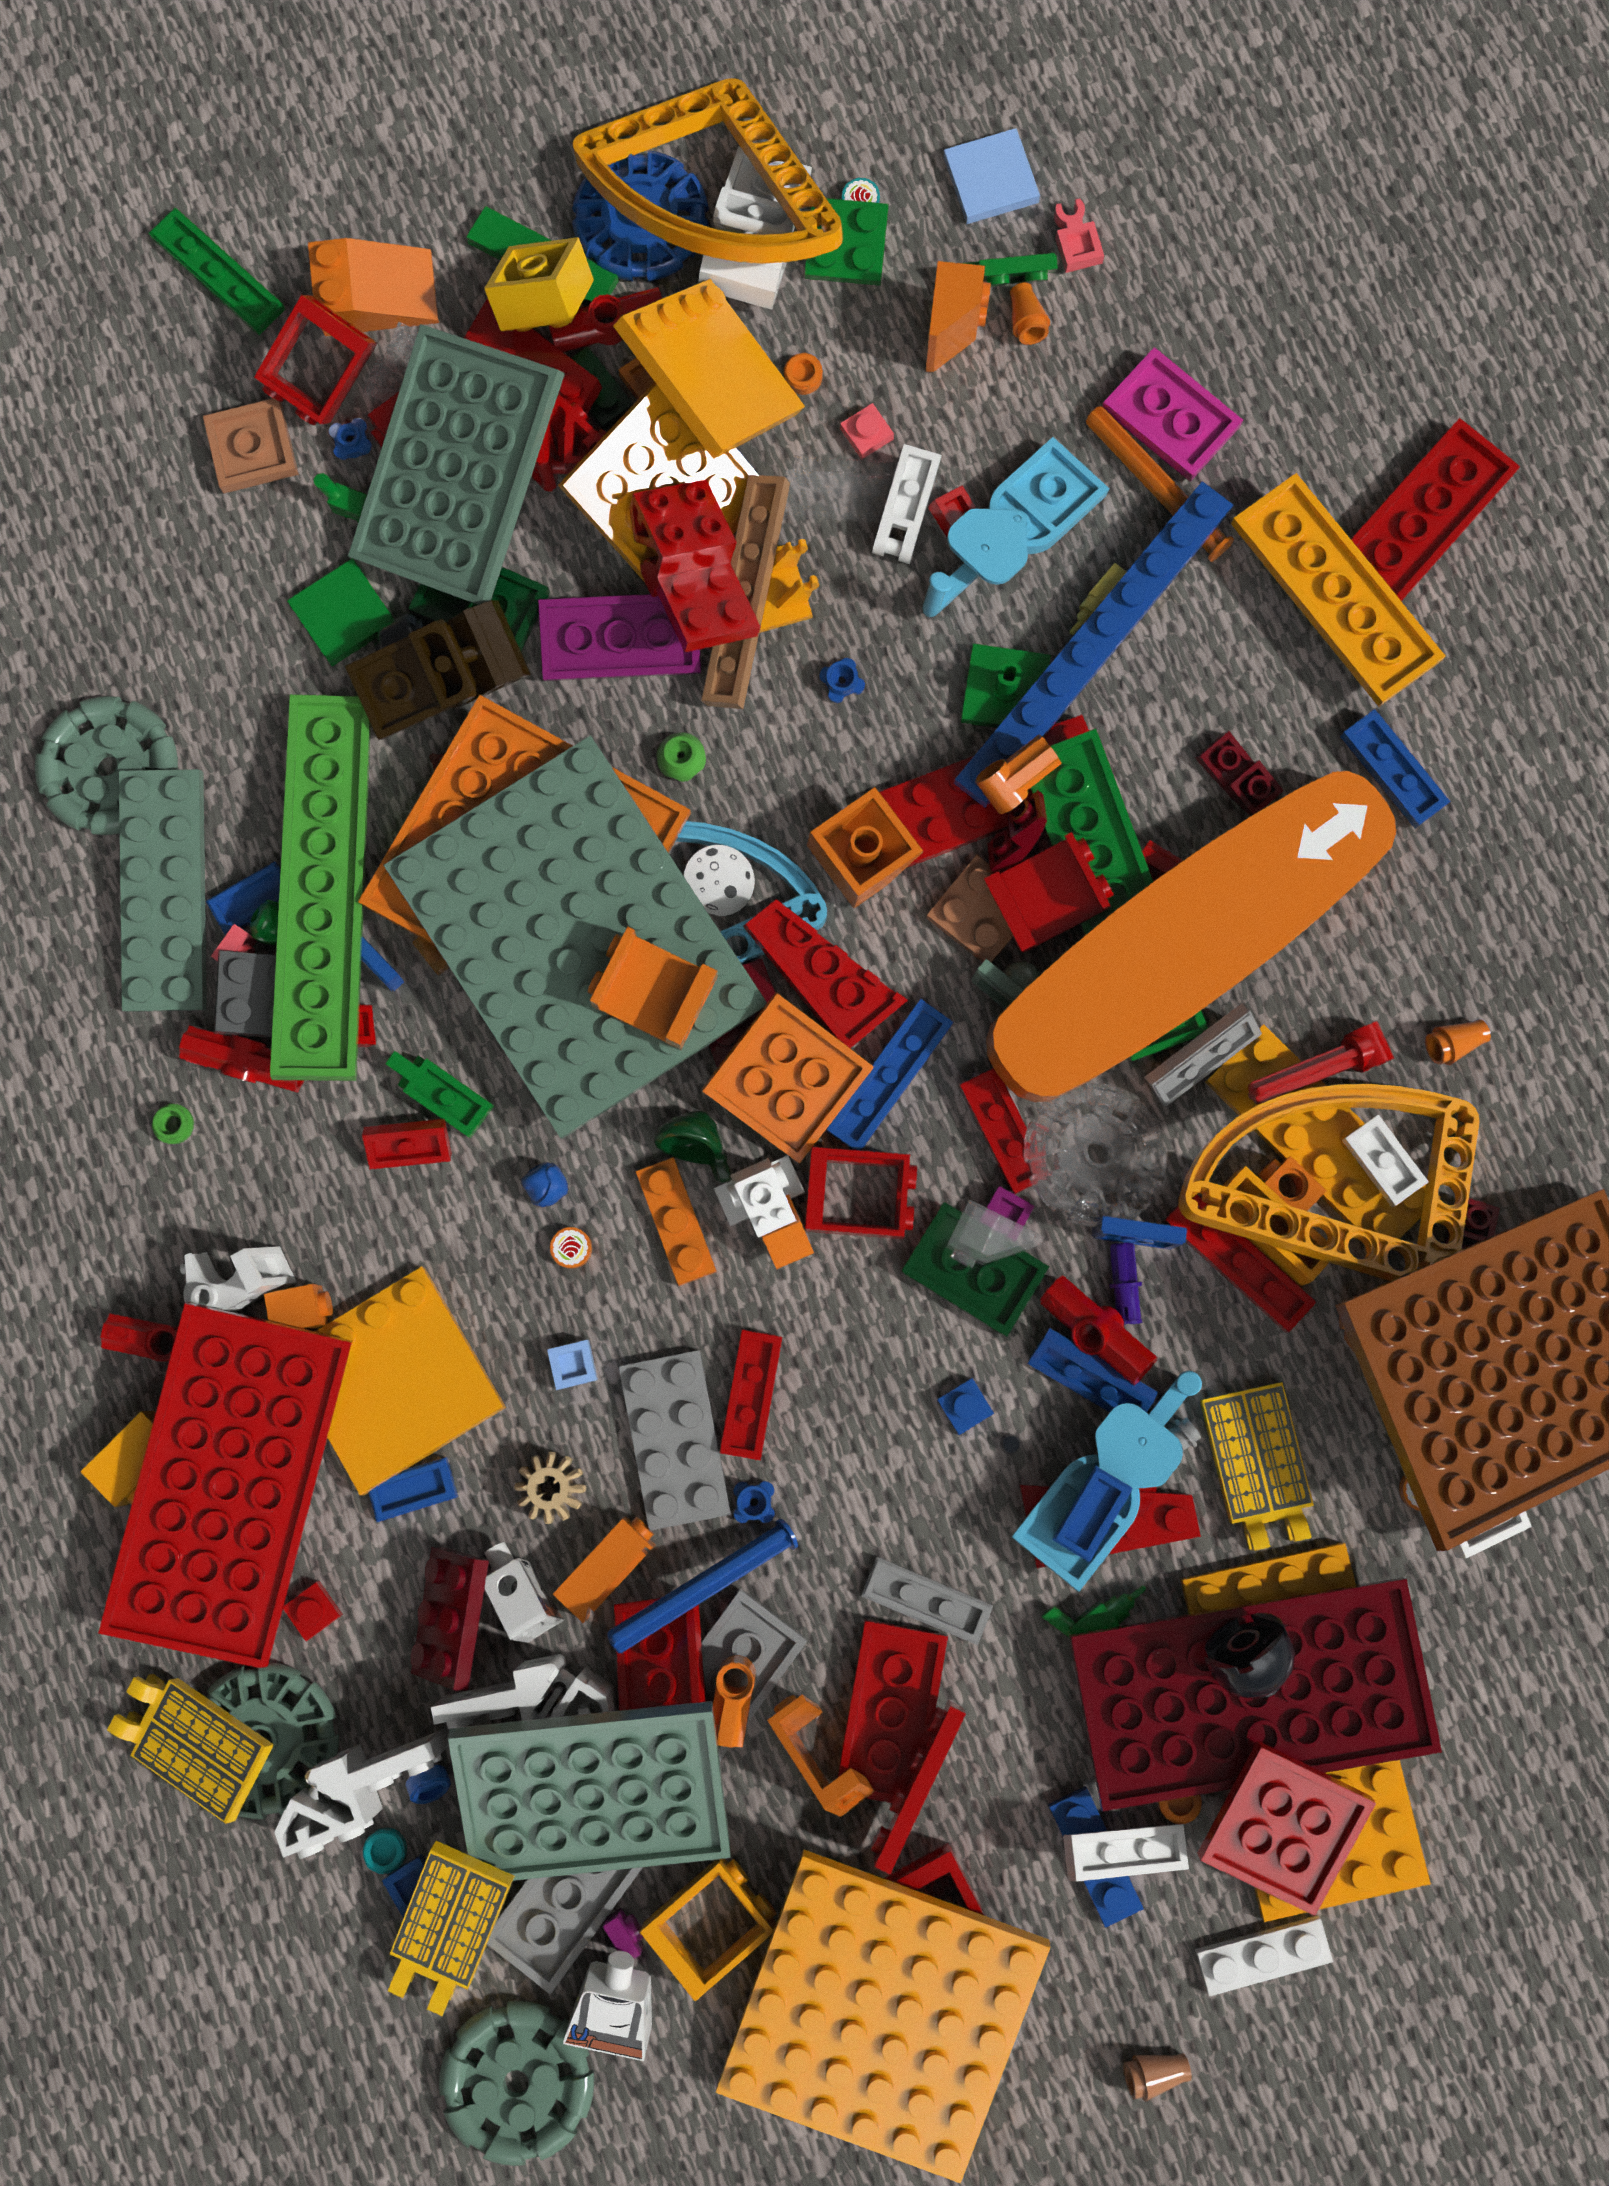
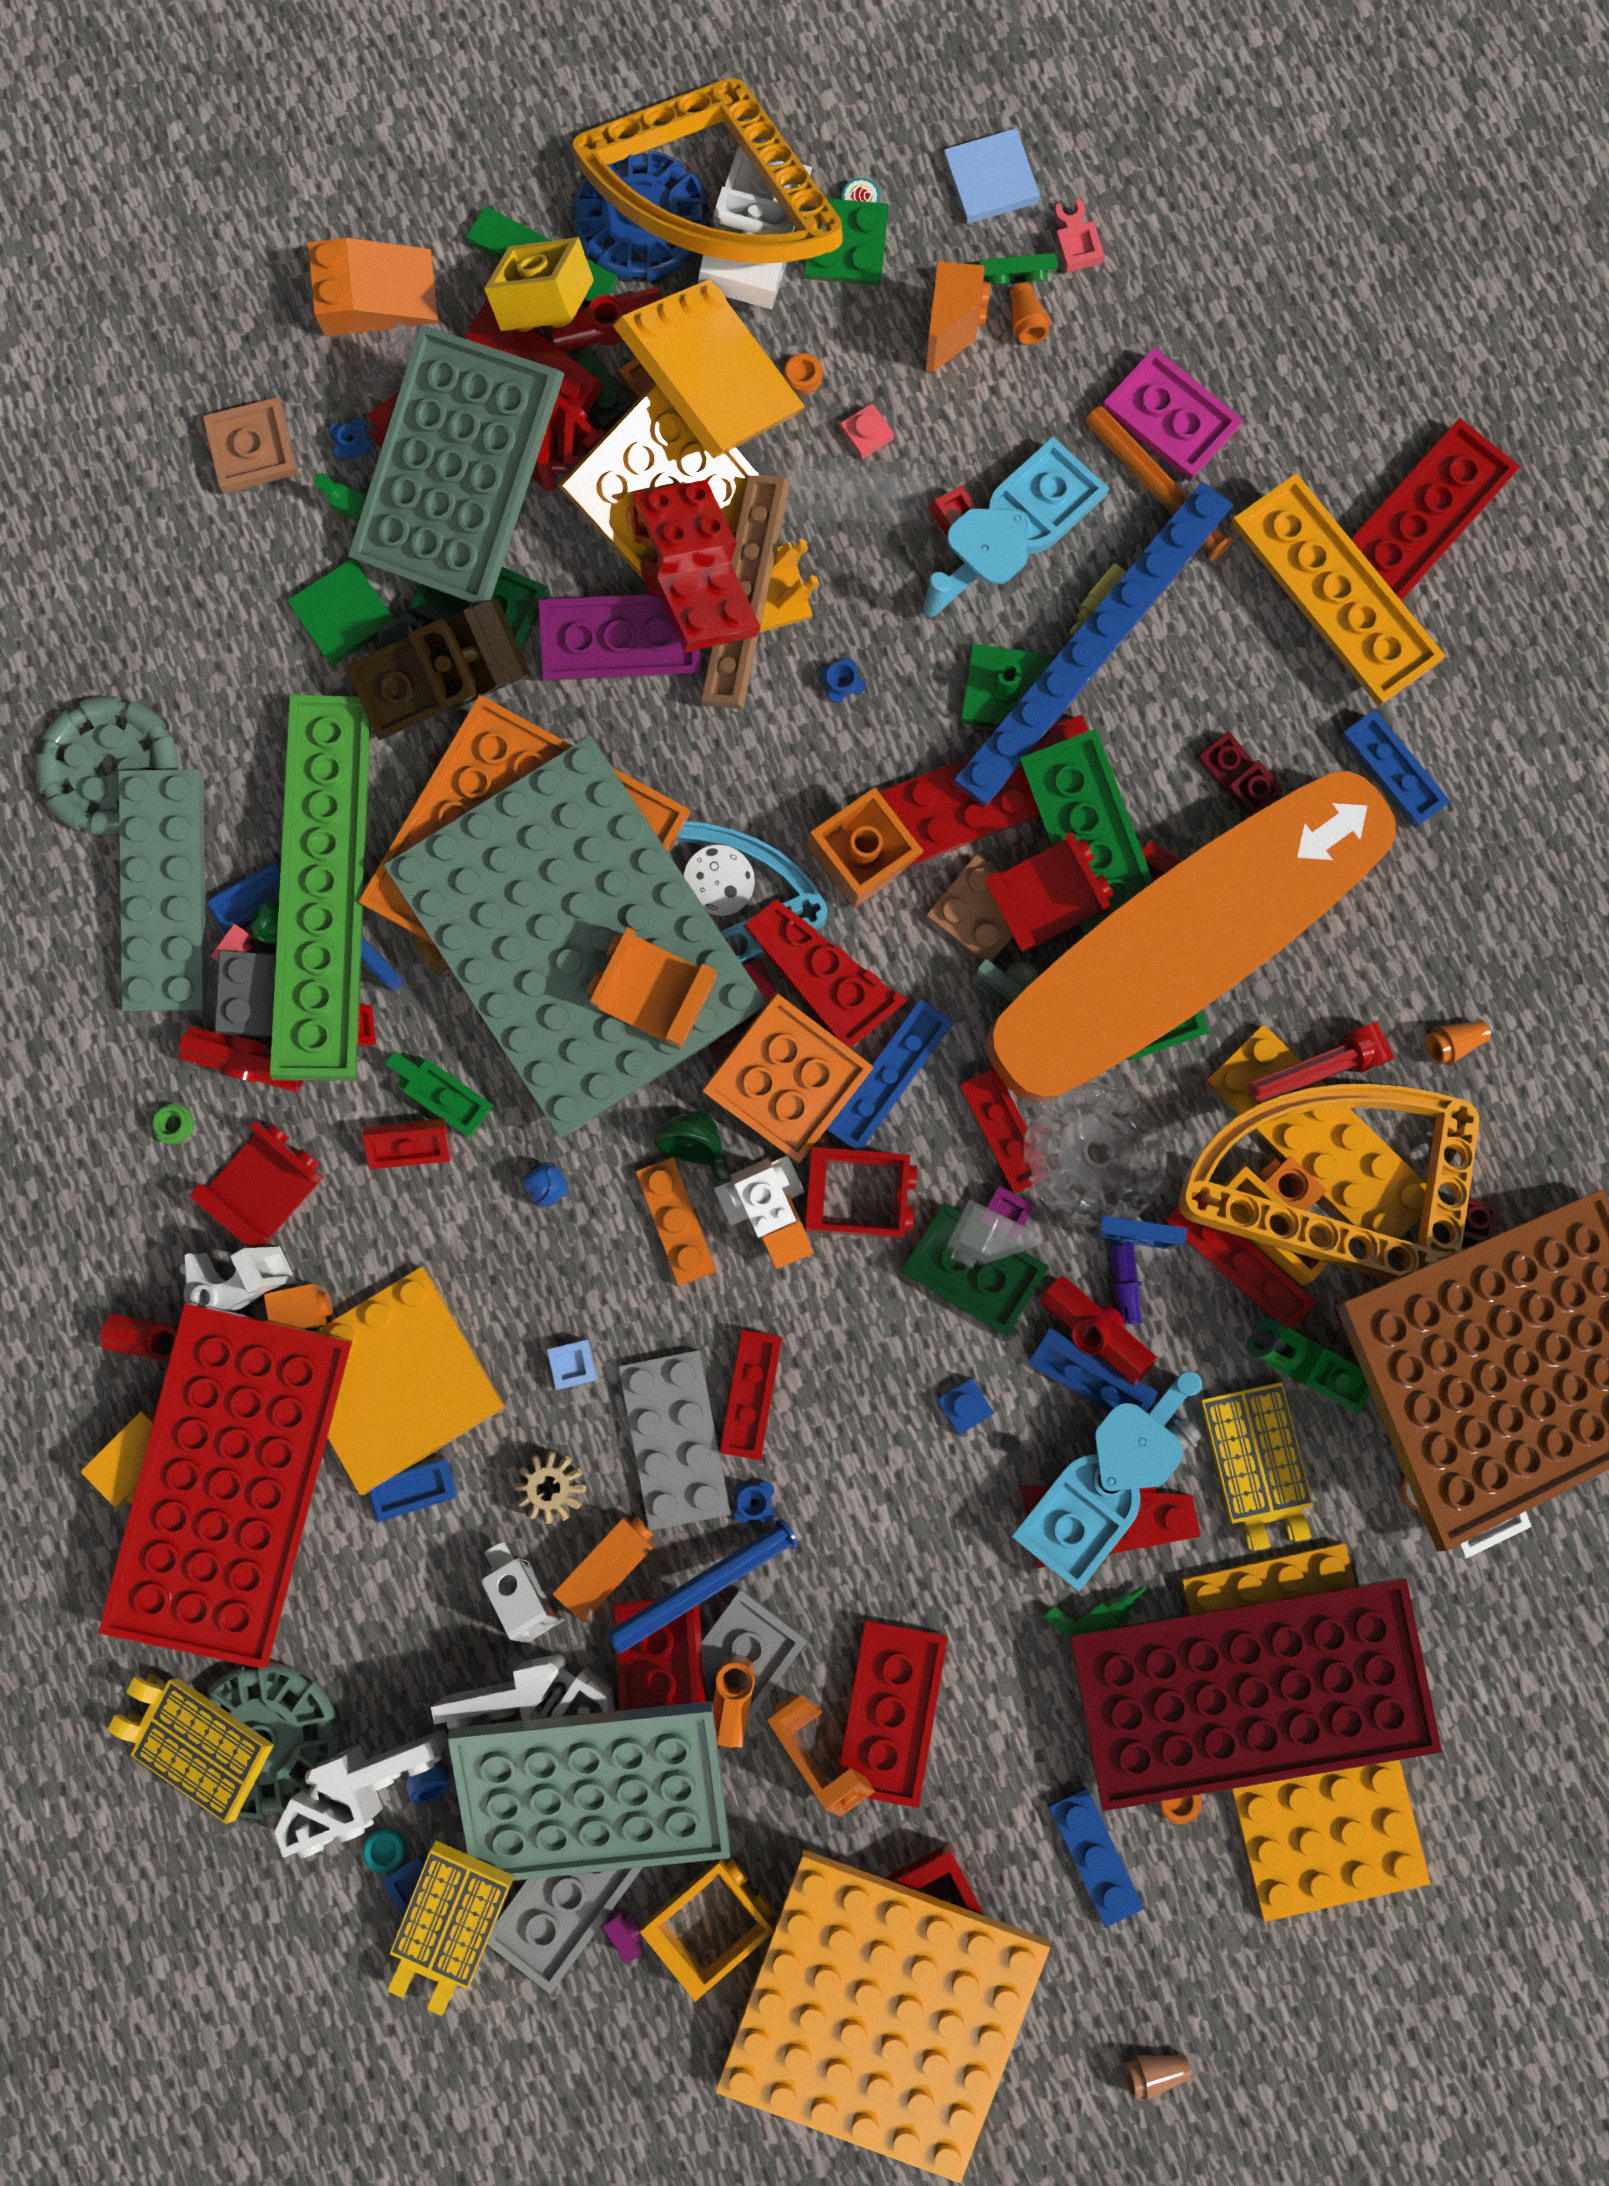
green tile [148,207,286,336] -> none
red window [254,295,378,426] -> none
red plate [283,1581,343,1642] -> none
dark red plate [410,1547,489,1691] -> none
sand green plate [439,2001,594,2166] -> none
tile [550,1227,592,1269] -> none
white torso [563,1951,652,2061] -> none
bright green plate [656,732,706,782] -> none
light grey tile [861,1556,993,1645] -> none
red plate [870,1700,966,1875] -> none
white plate [872,444,942,564] -> none
orange piece [975,734,1062,814] -> none
dark red slope [987,790,1047,874] -> none
blue tile [1052,1465,1133,1562] -> none
white plate [1063,1824,1189,1881] -> none
light grey tile [1144,1003,1262,1107] -> none
white plate [1195,1915,1333,1997] -> none
plate [1197,1741,1376,1916] -> none
black cylinder [1204,1613,1295,1698] -> none
white plate [1342,1115,1429,1207] -> none
none -> red panel [189,1121,324,1248]
none -> green plate [1245,1317,1371,1414]

